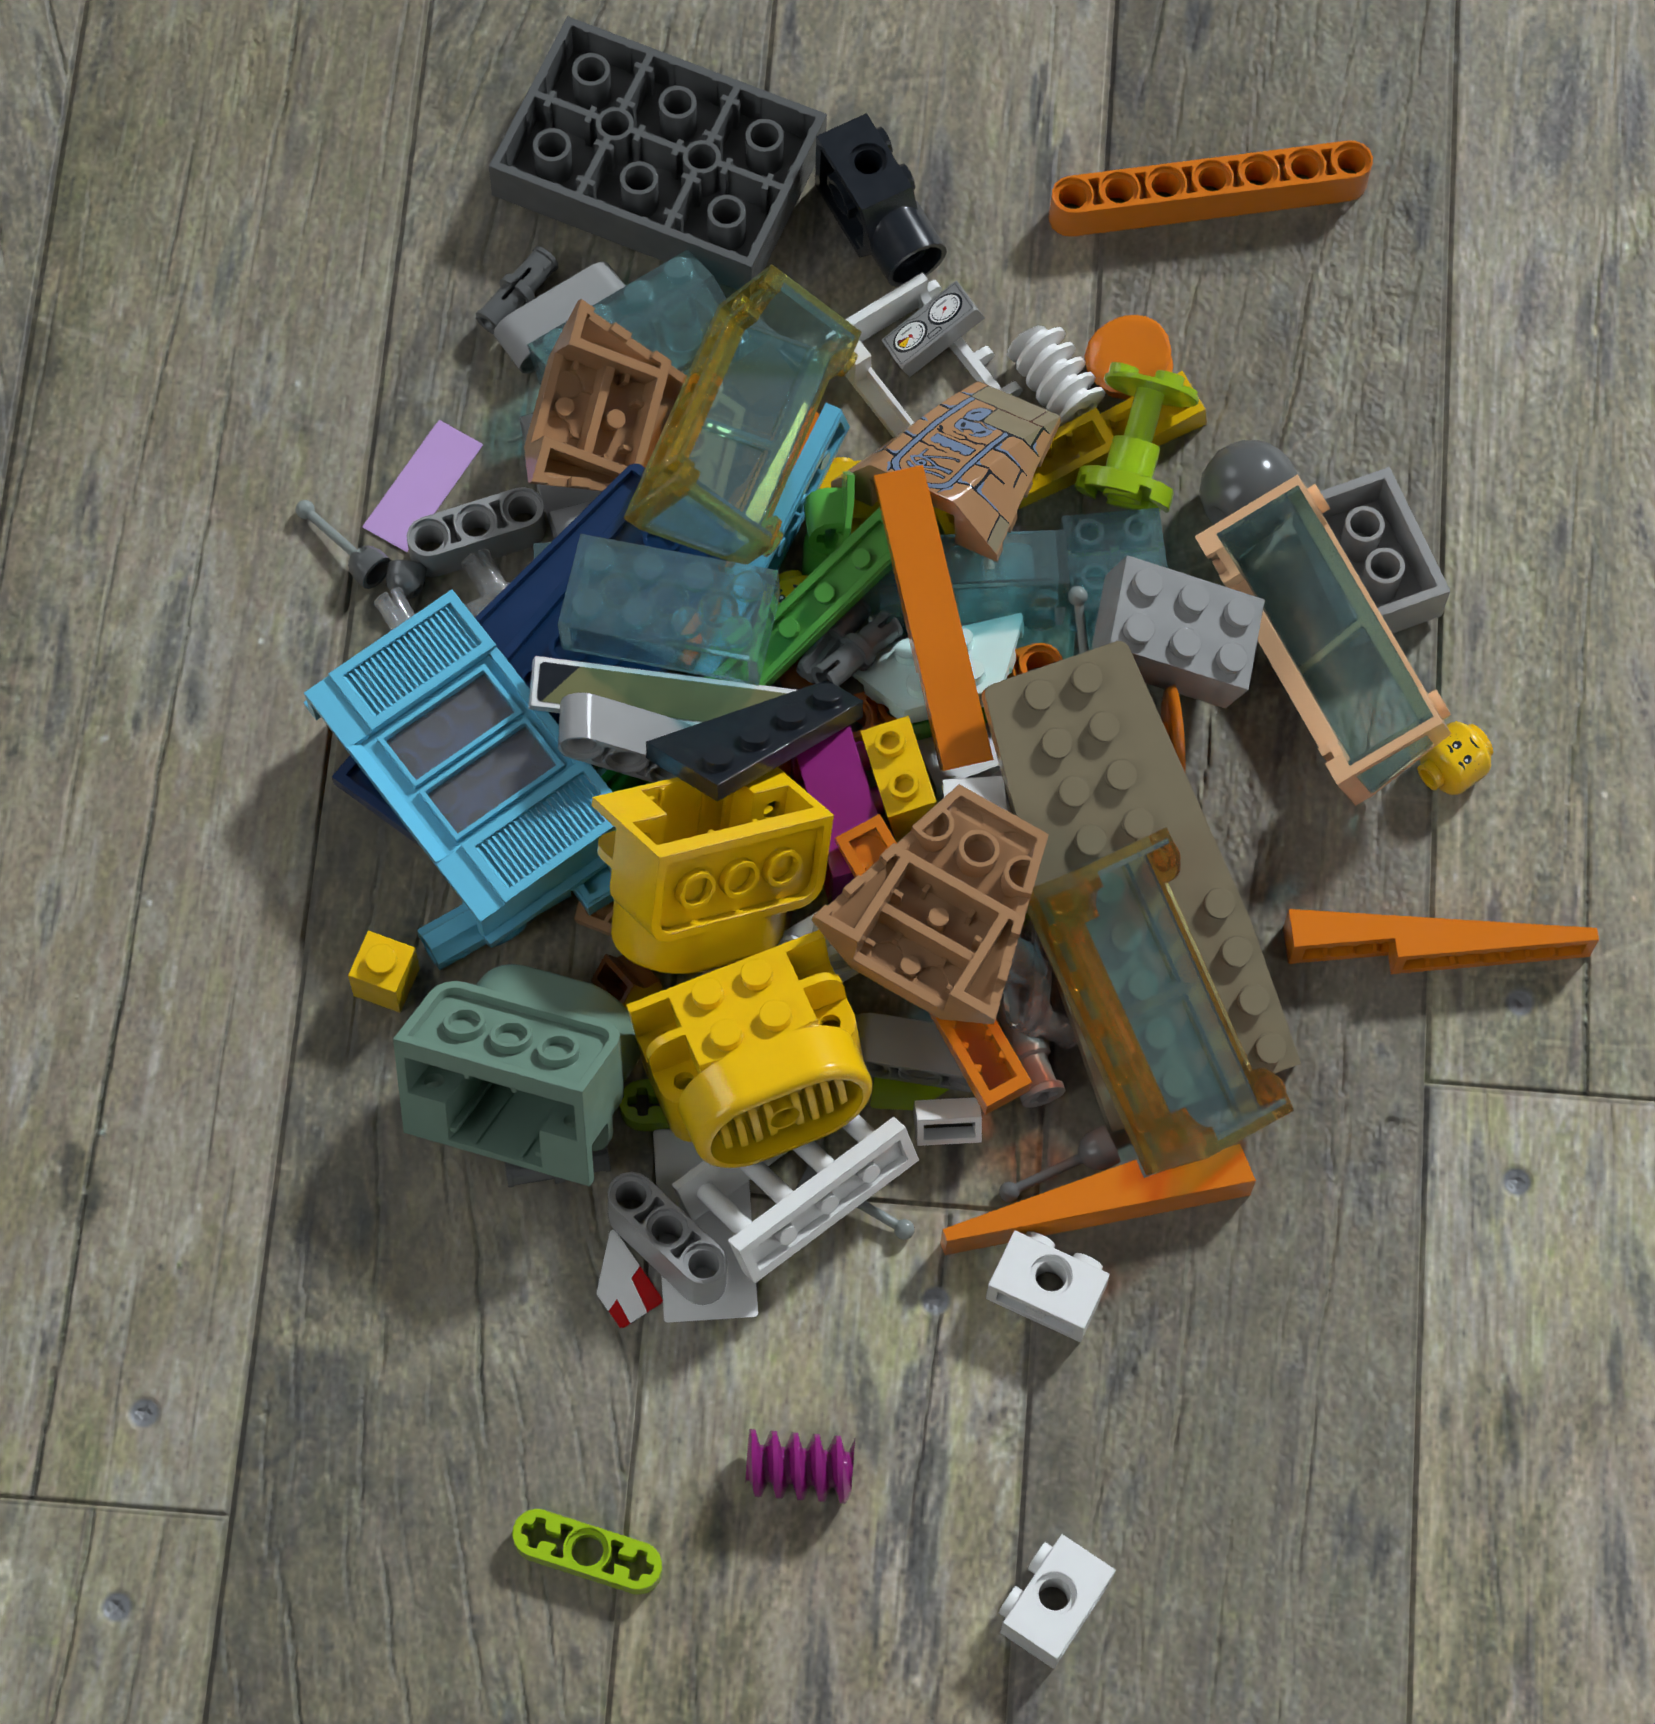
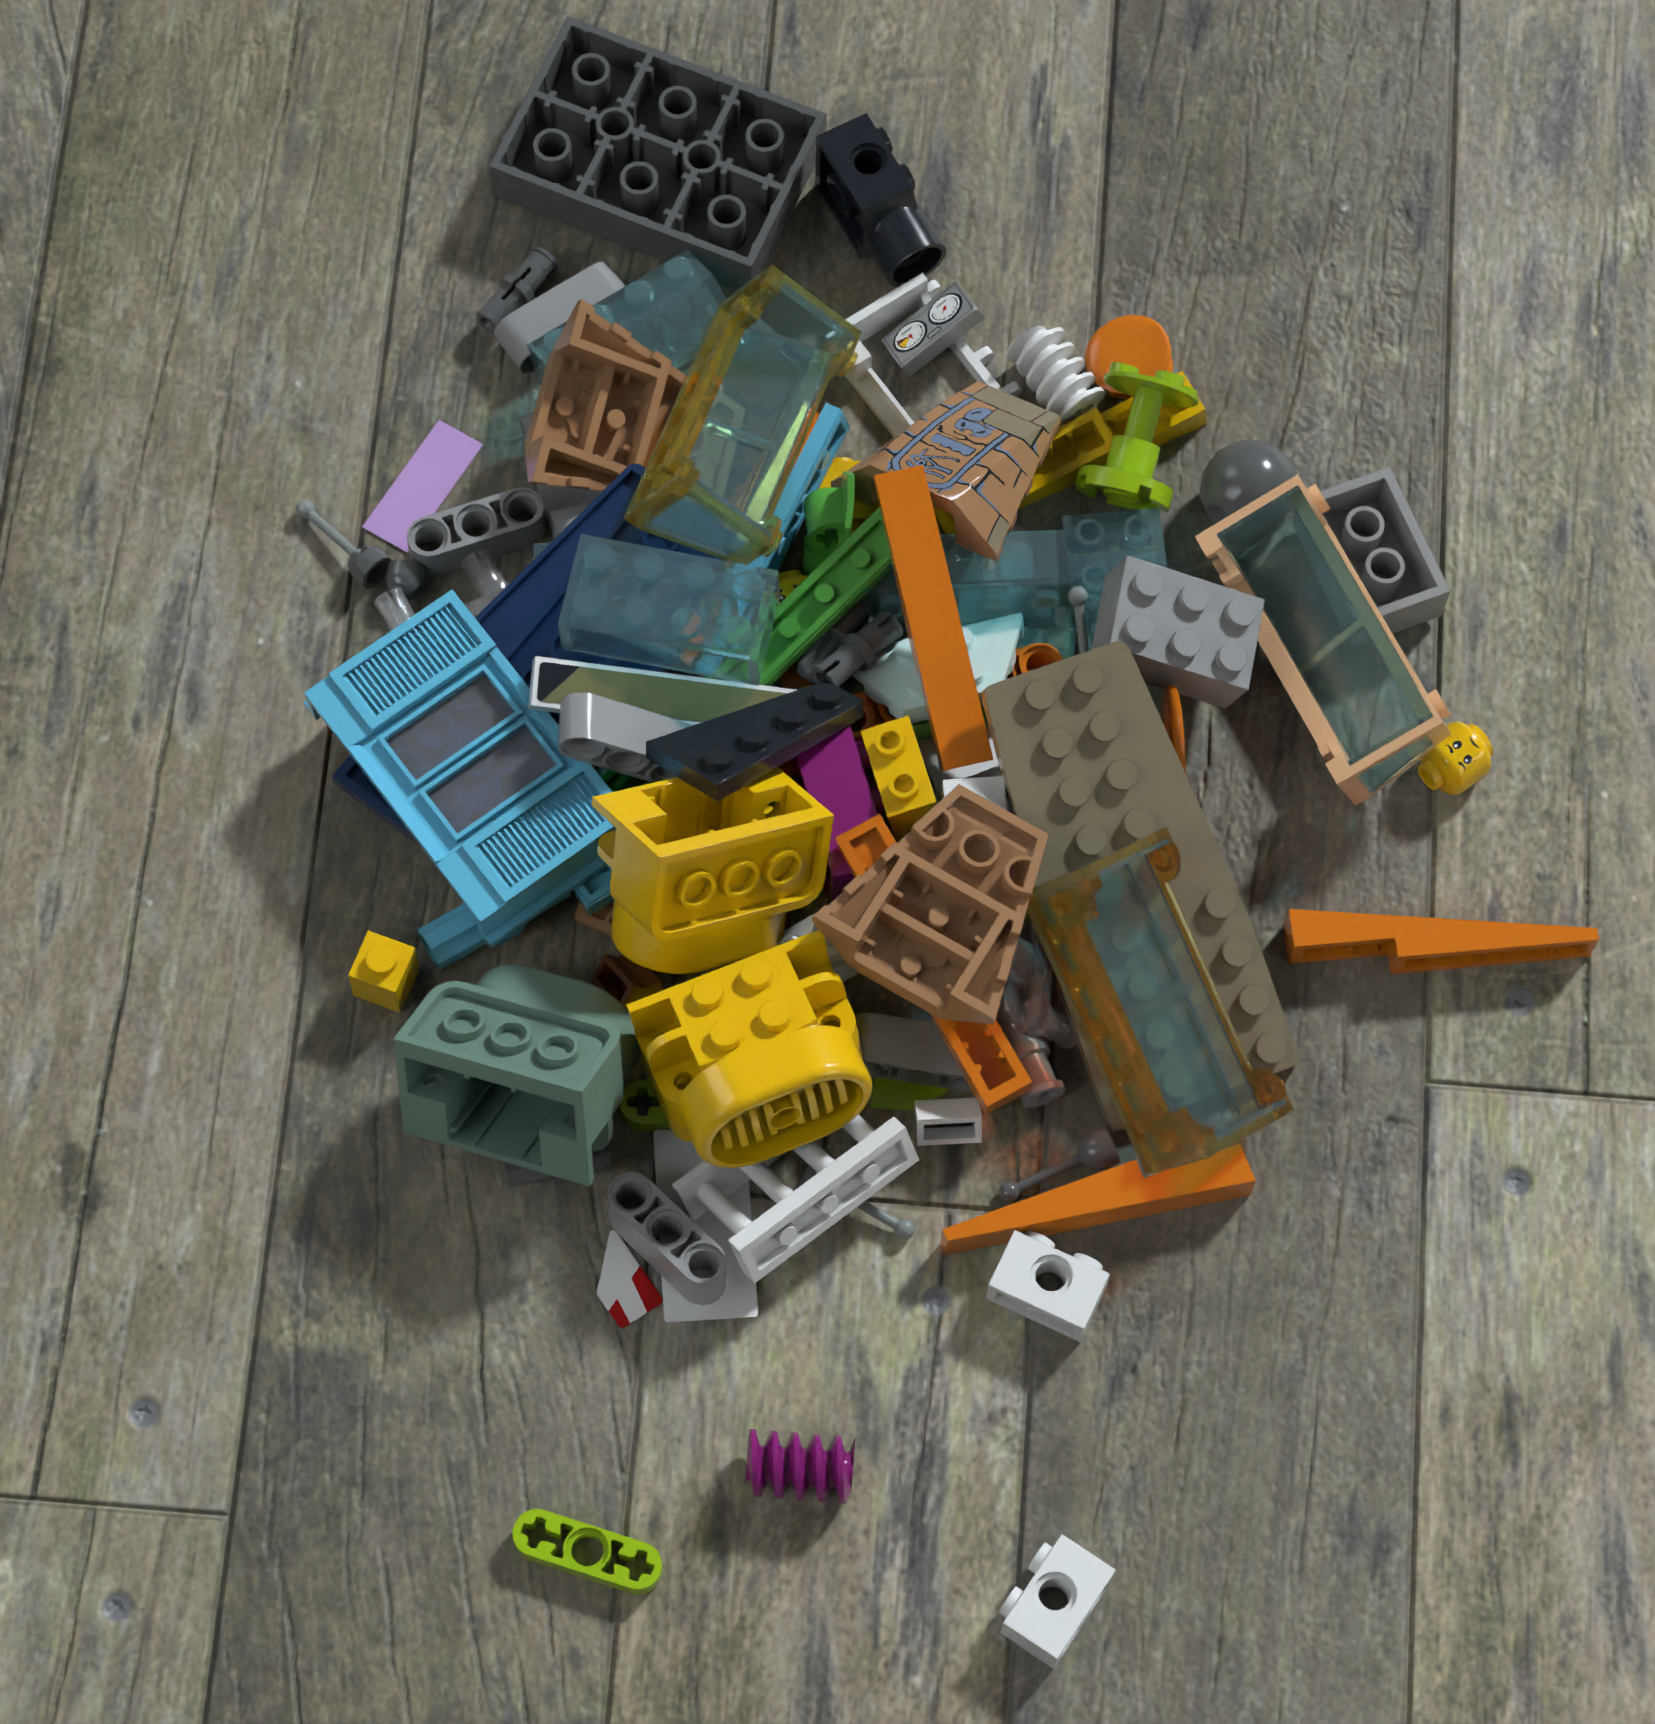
orange beam [1049,141,1373,237] -> none

